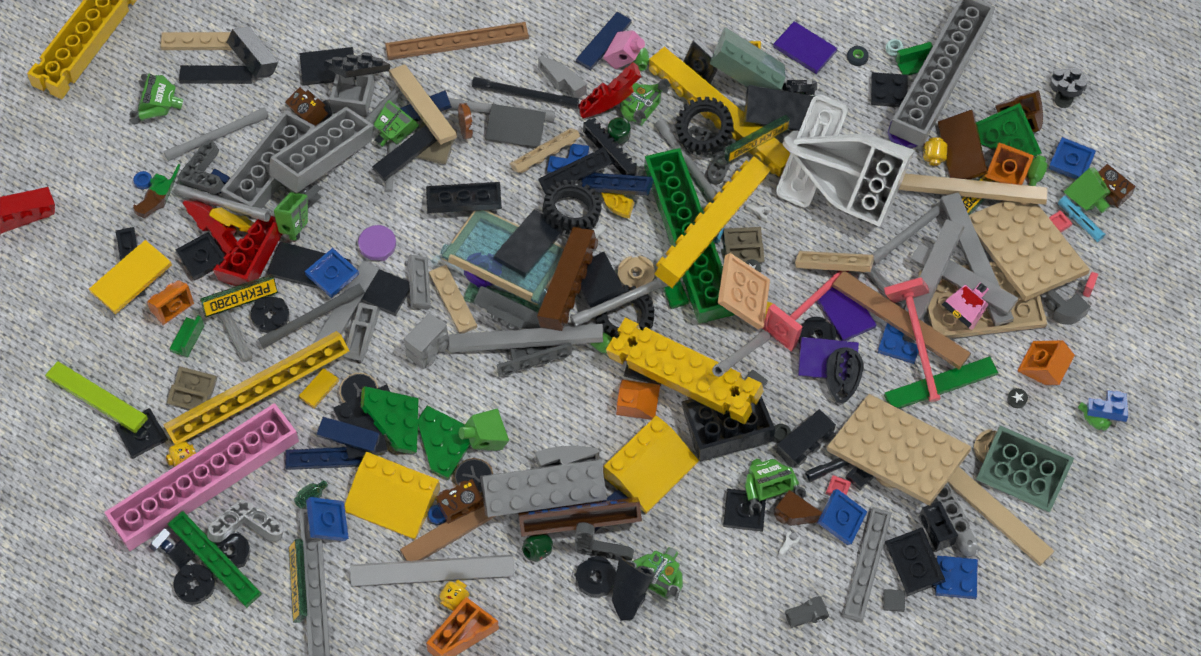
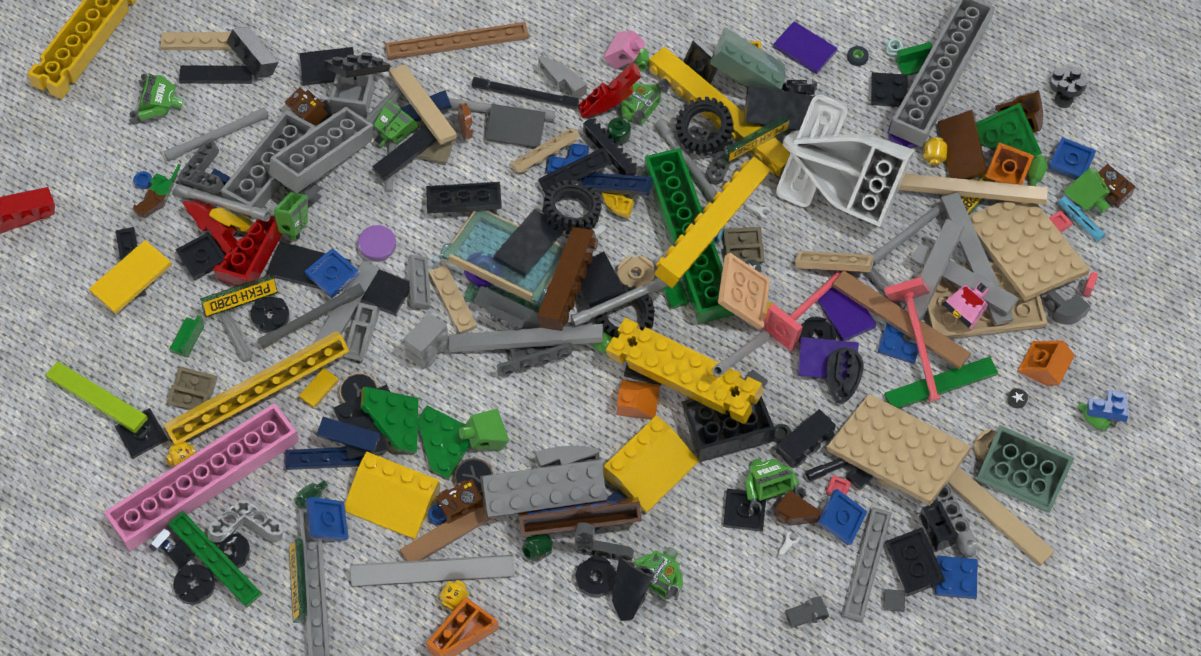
orange slope [147,280,194,325] -> none
dark blue tile [576,11,632,71] -> none

